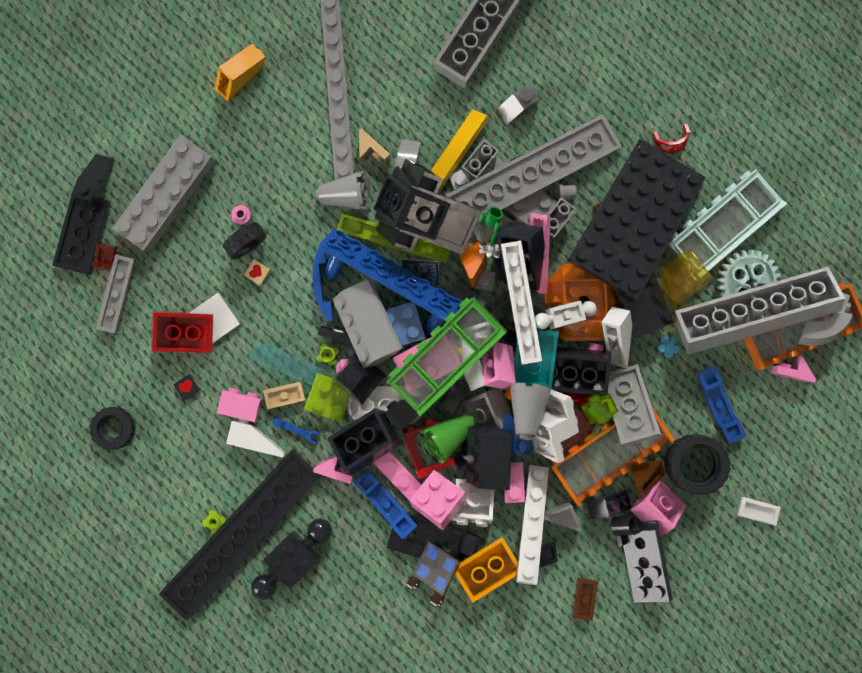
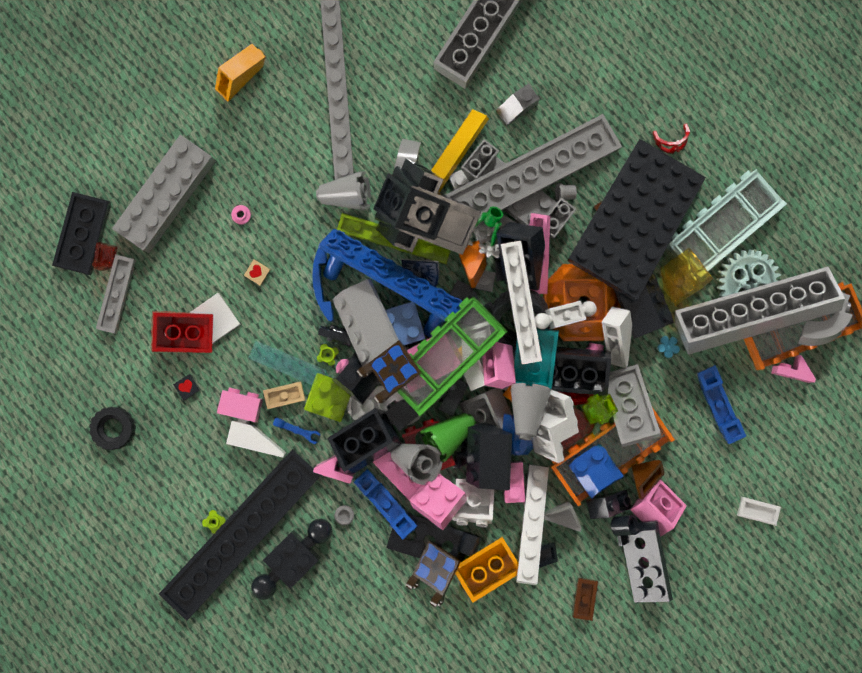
black slope [71,154,115,210] -> none
black tyre [222,222,267,260] -> none
tan slope [359,128,391,163] -> none
black tyre [664,434,731,495] -> none
none -> light grey tile [334,505,354,525]
none -> dark brown flag [357,340,422,403]
none -> light grey cone [391,443,442,485]
none -> blue slope [569,444,624,499]

